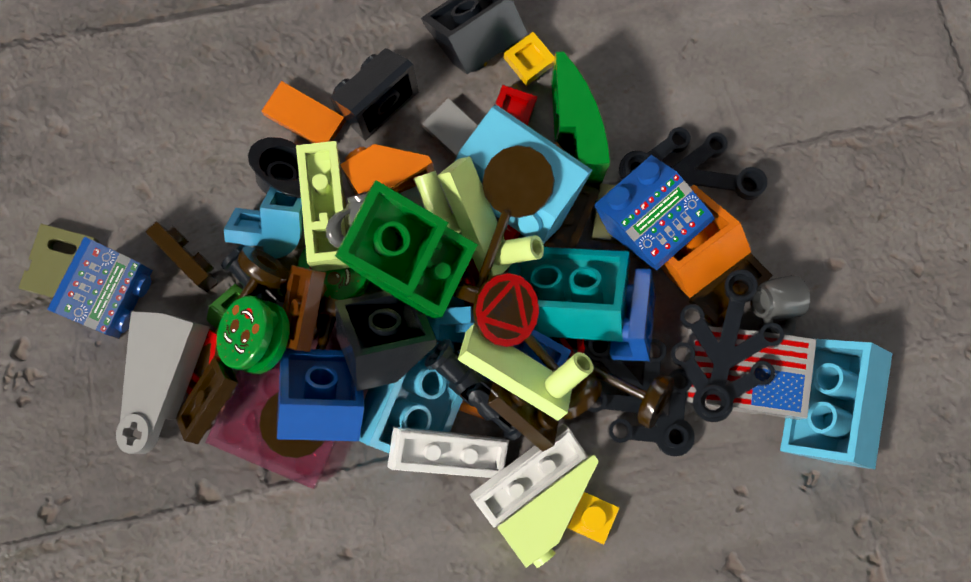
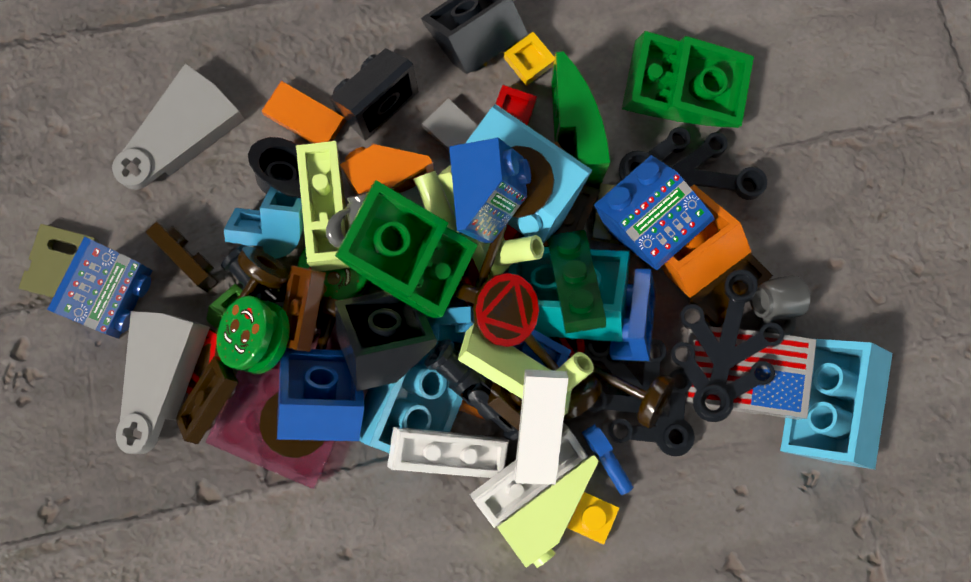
none -> light grey piece [112,64,245,190]
none -> blue slope [449,137,531,243]
none -> white tile [515,369,568,485]
none -> dark green plate [547,230,606,334]
none -> blue bar [581,424,634,495]
none -> green slope [622,31,754,128]

